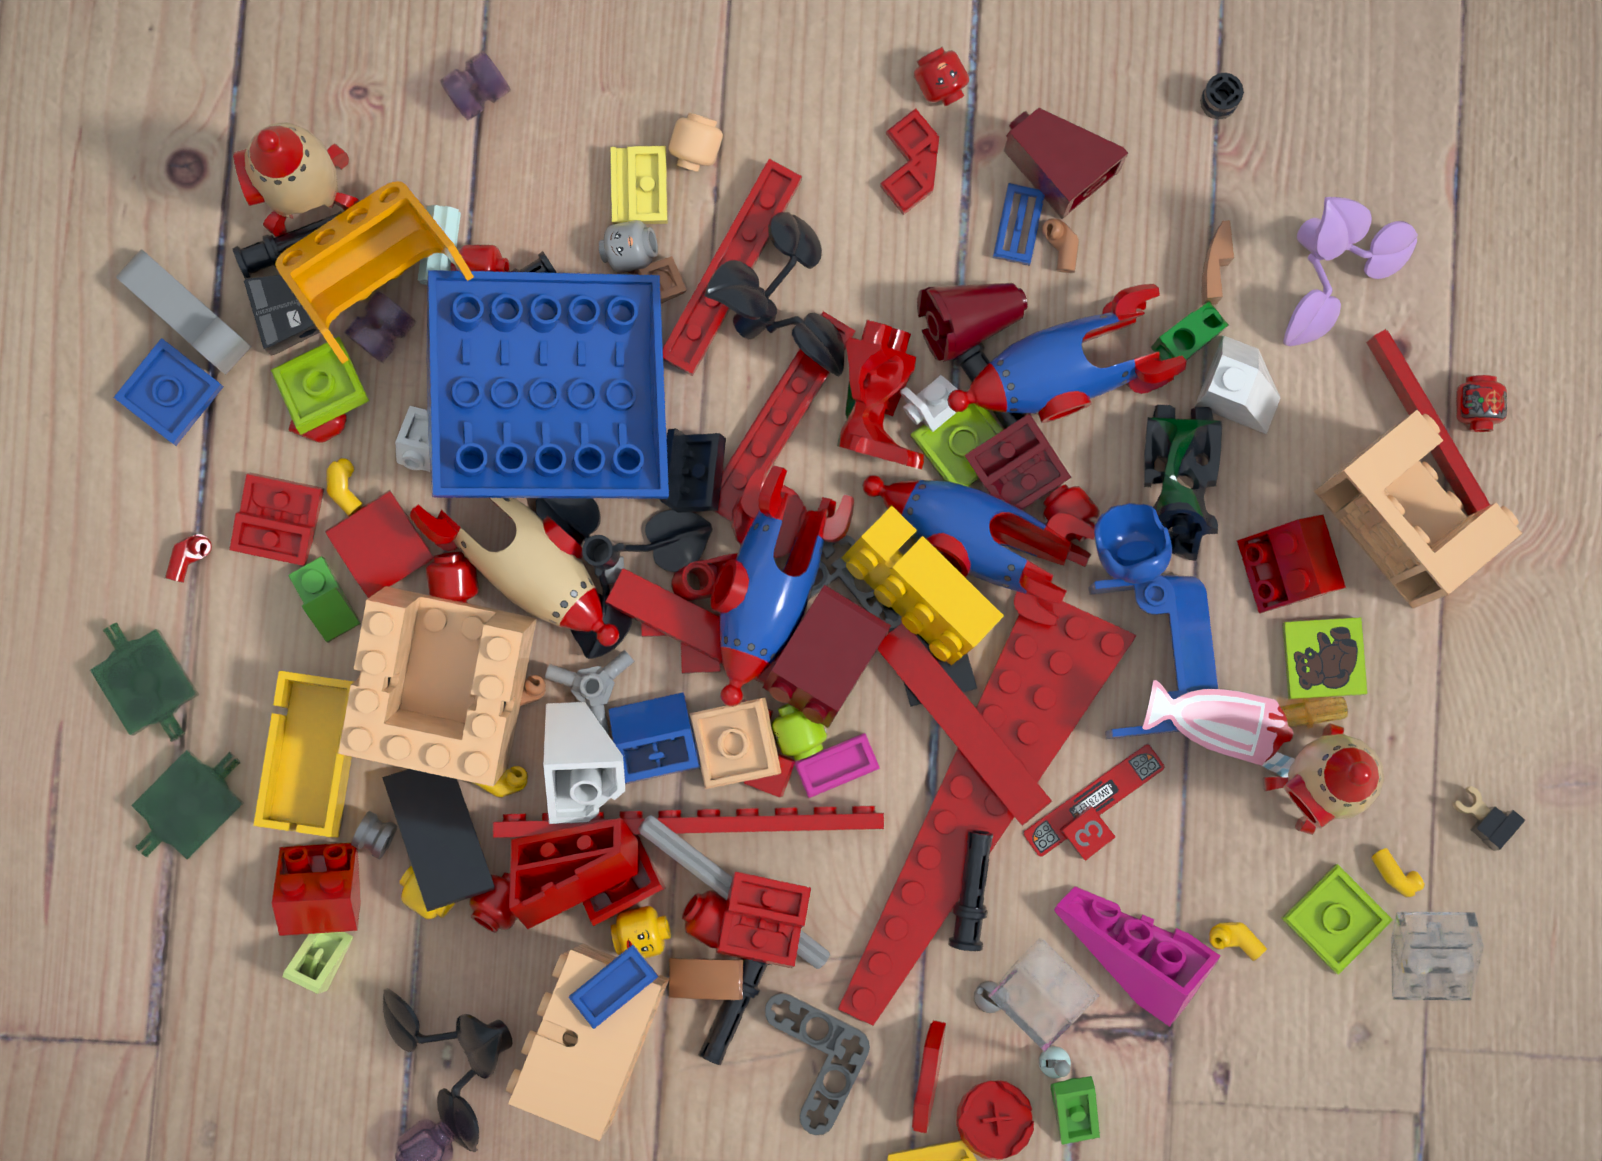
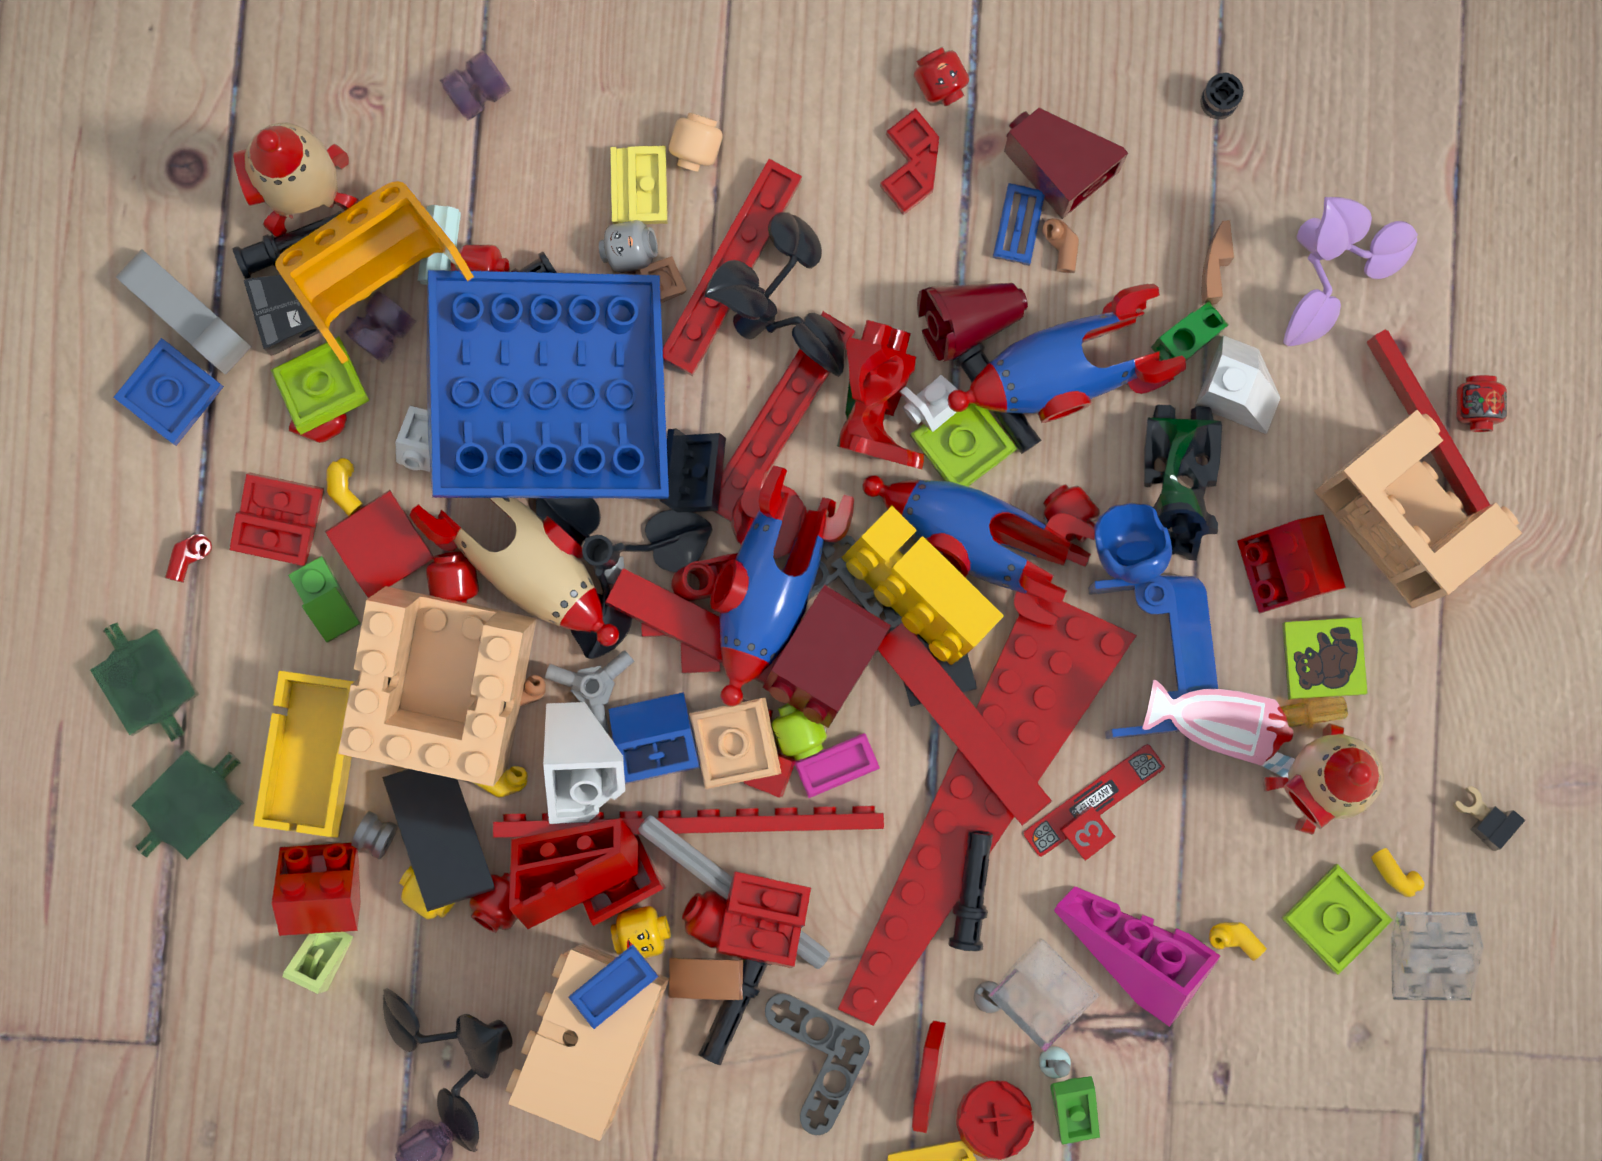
dark red slope [965,413,1072,510] -> none

